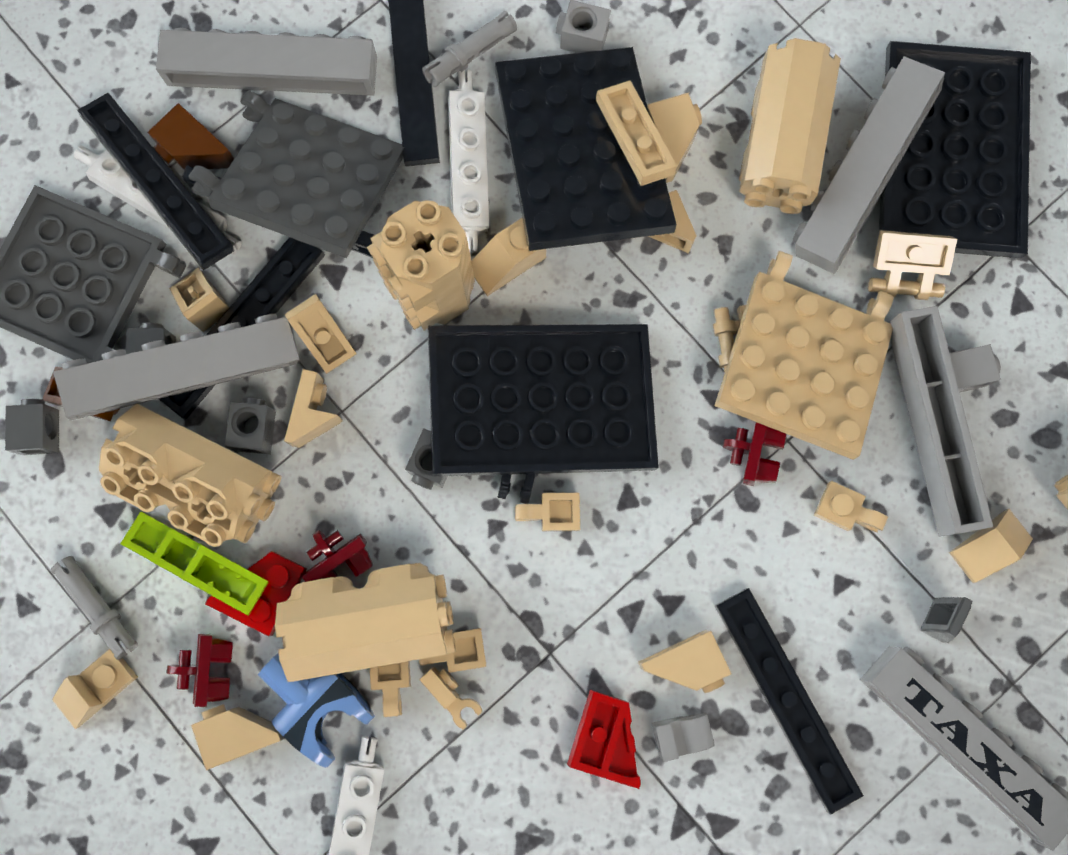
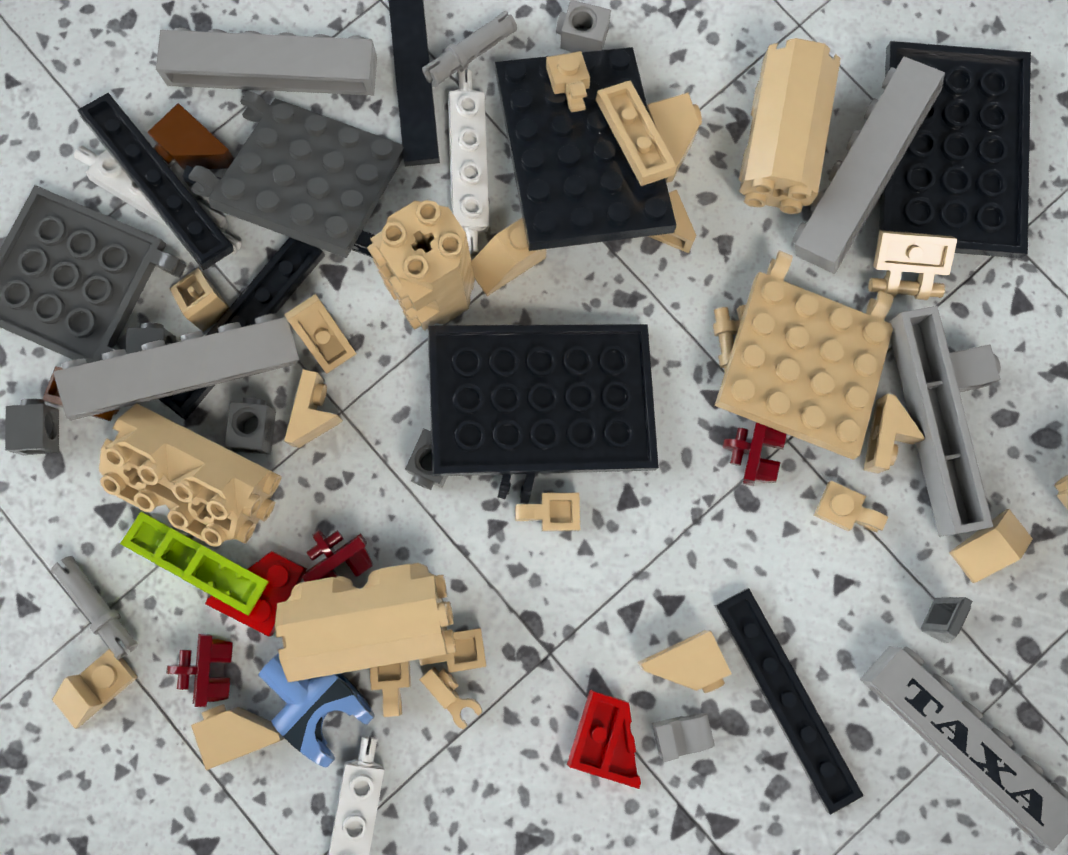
none -> tan plate [546,51,590,112]
none -> tan slope [863,394,925,474]

